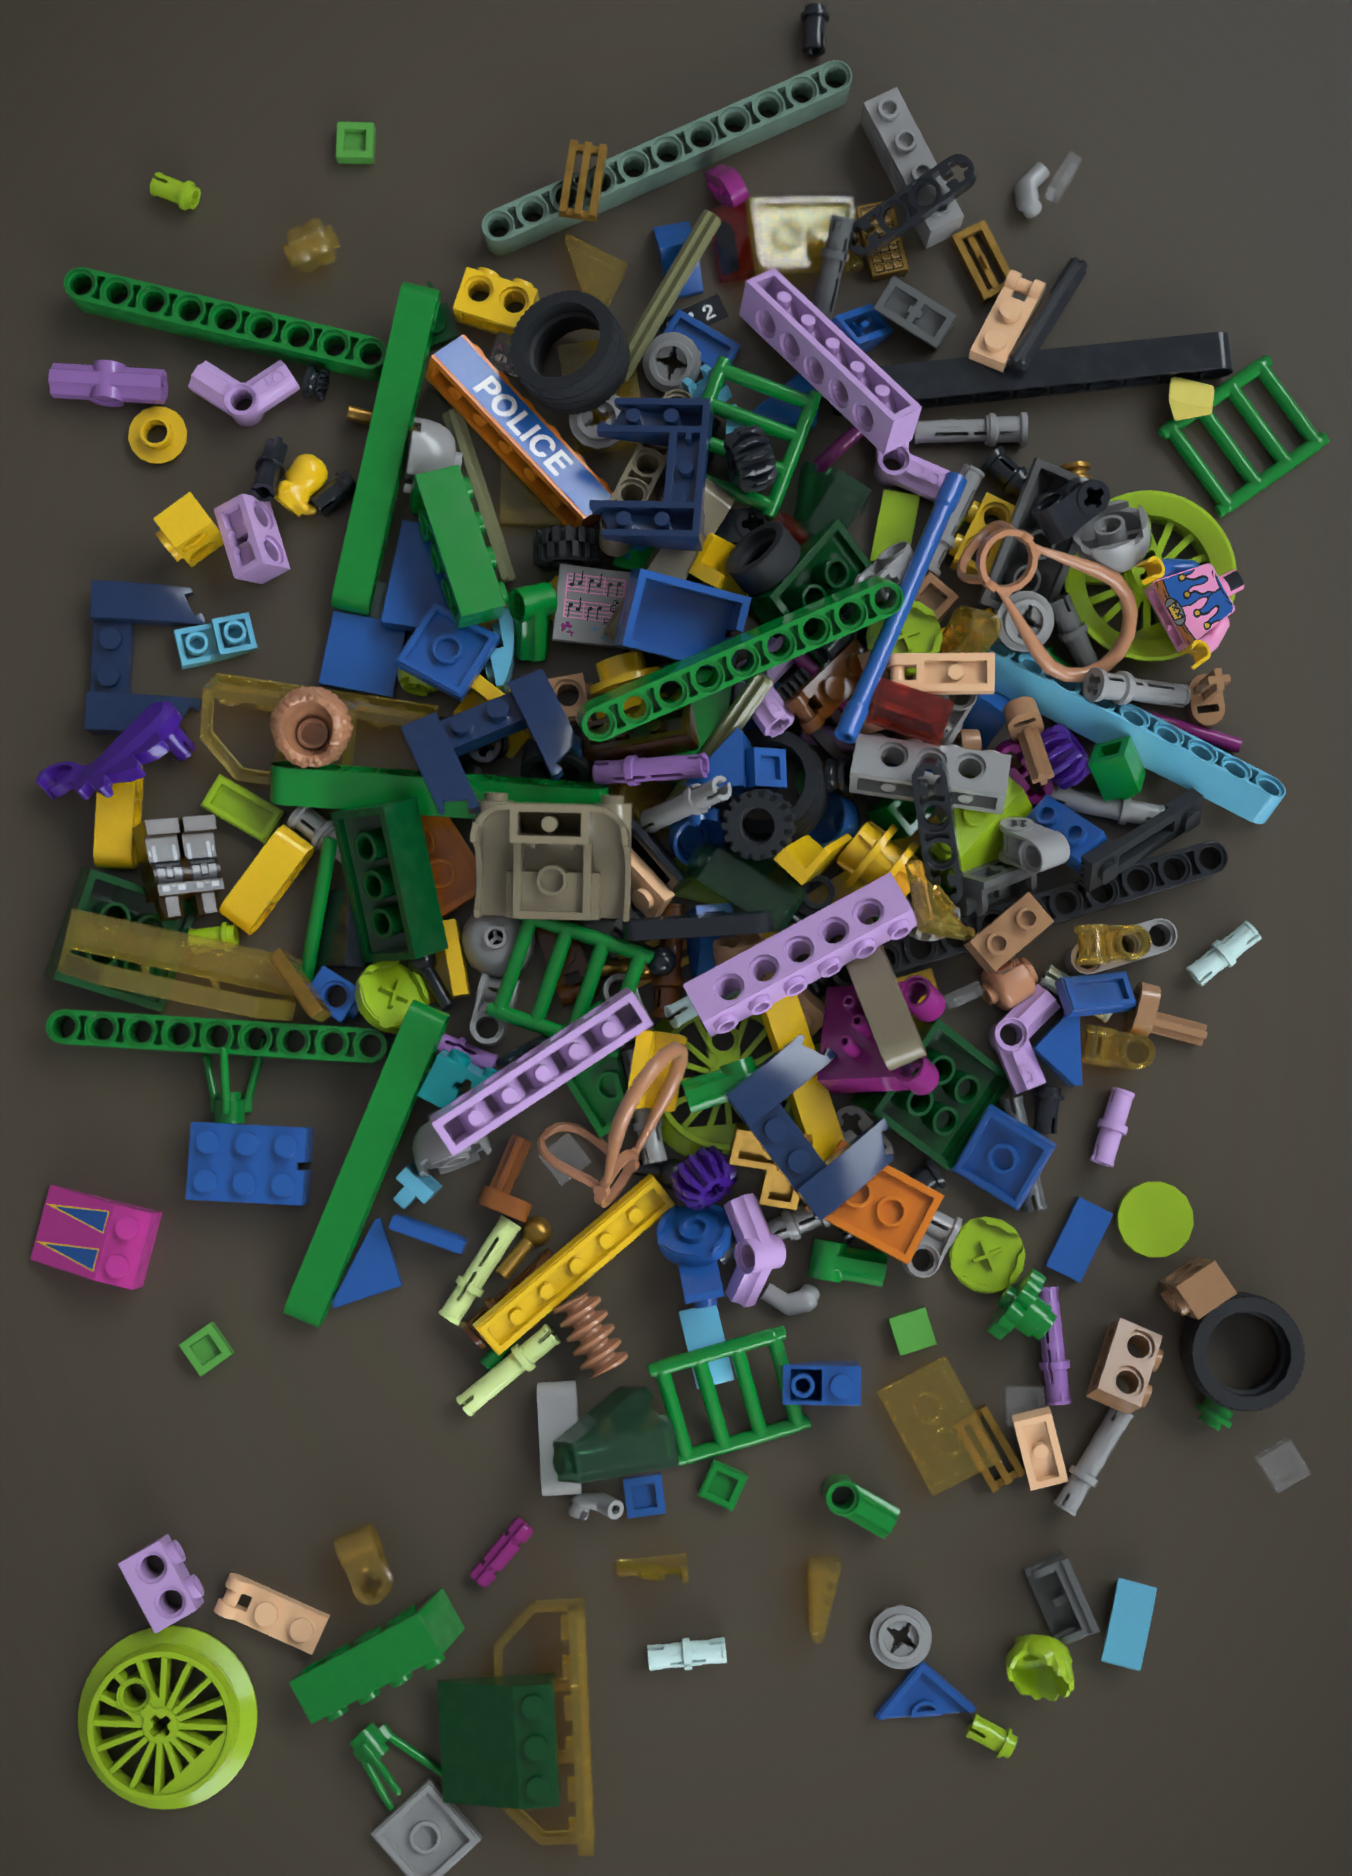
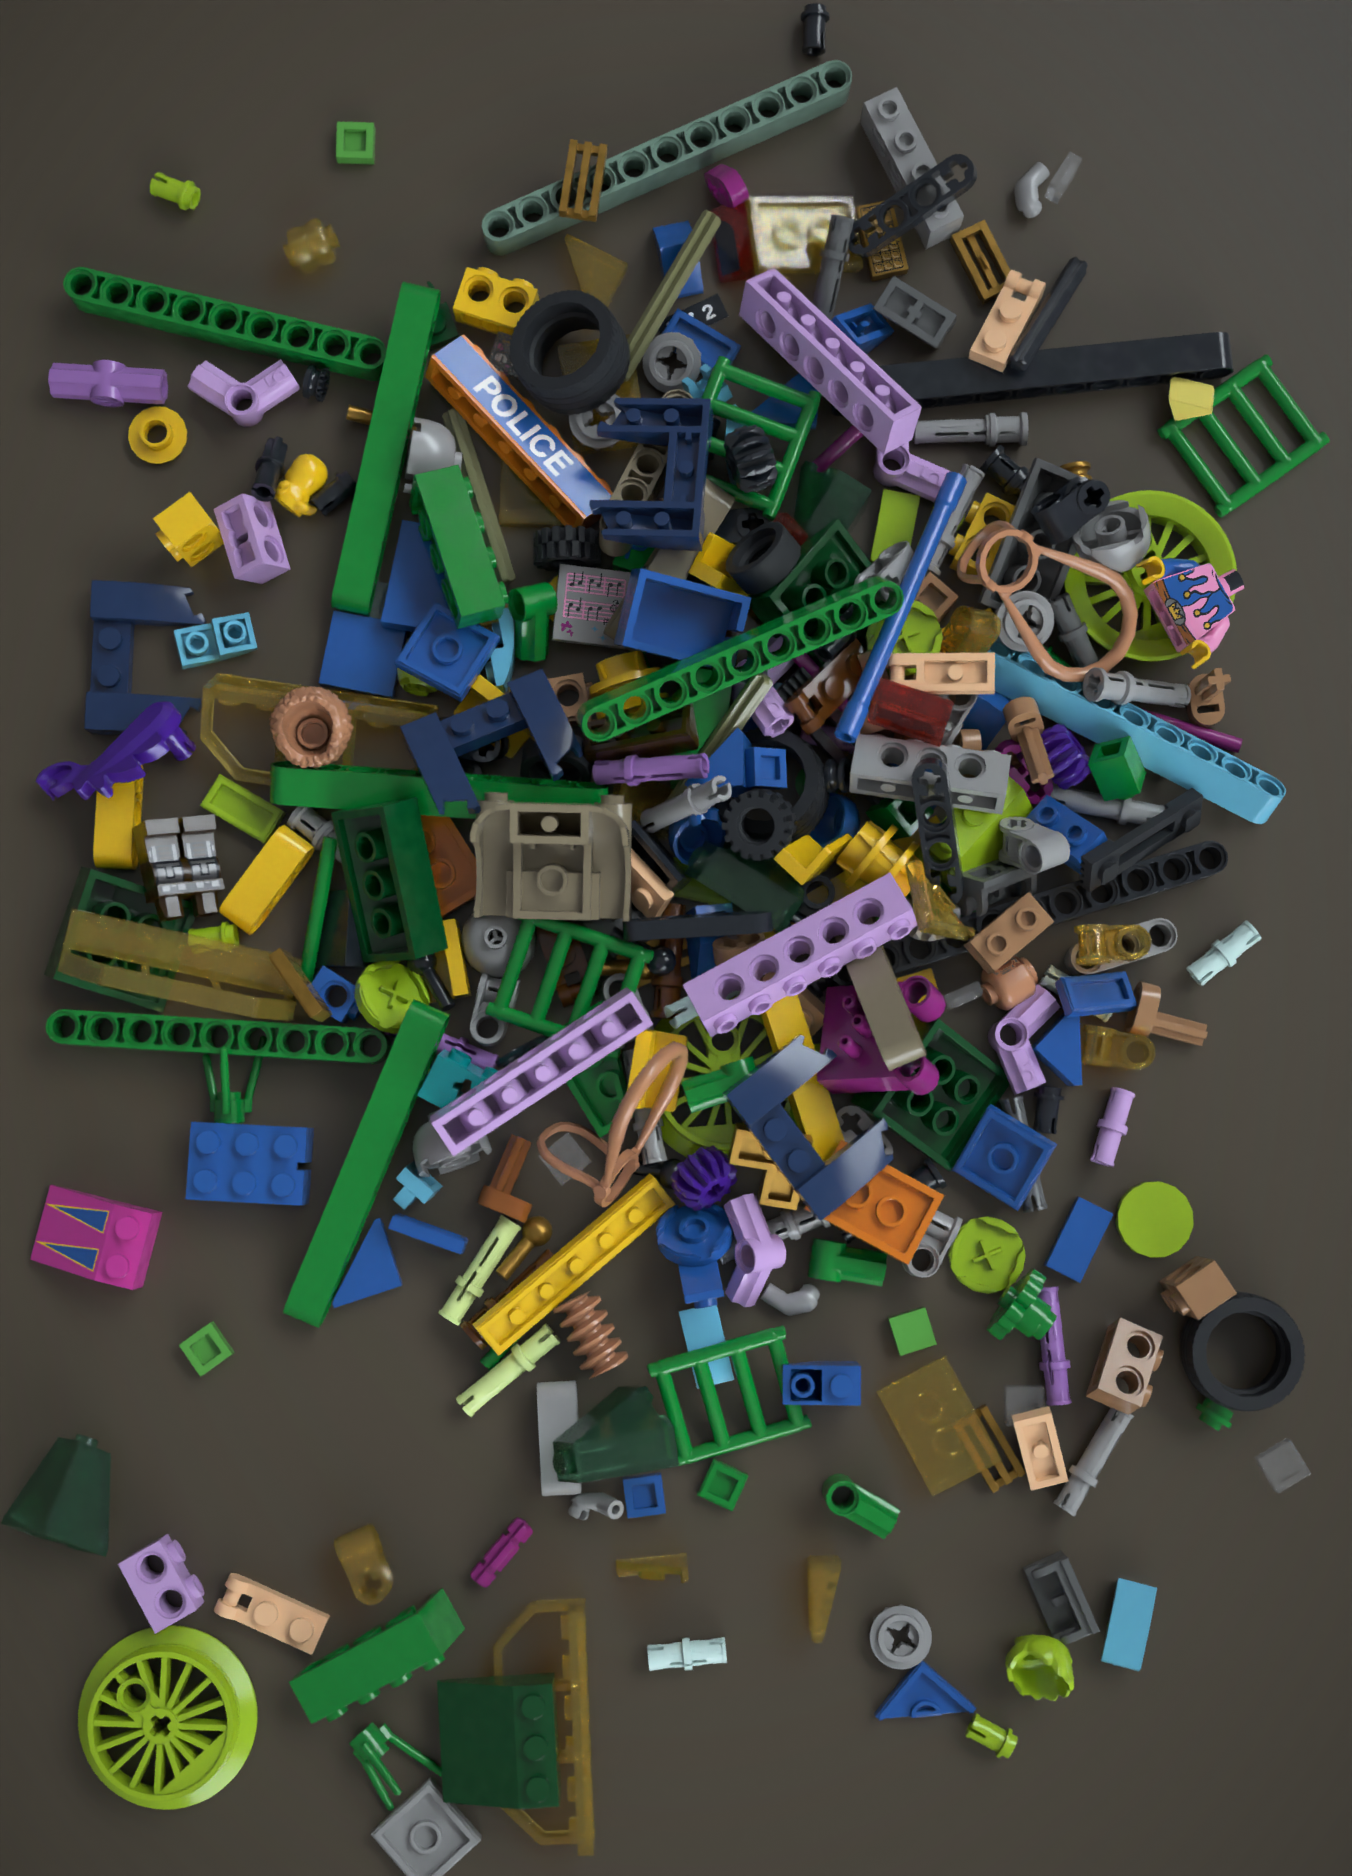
none -> clear green slope [1,1434,111,1557]

